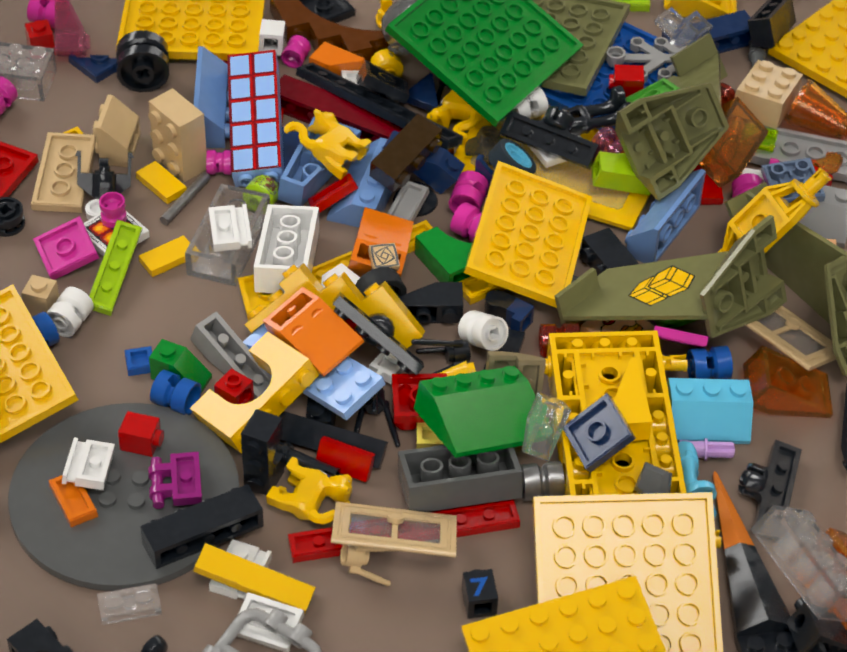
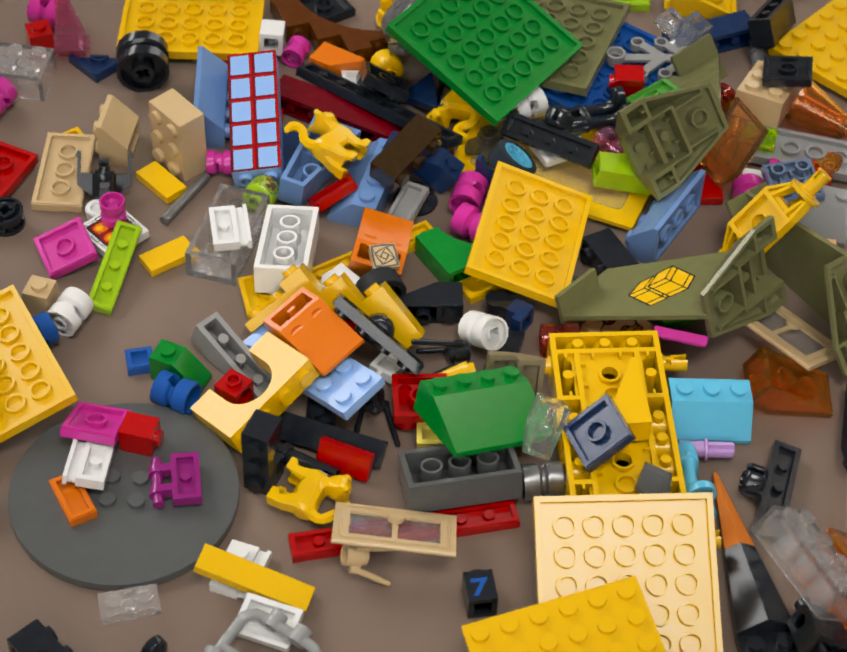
black brick [140,484,264,569] -> none
blue wheel [686,345,733,379] -> none
none -> dark pink tile [60,401,132,446]
none -> black tile [762,56,813,88]

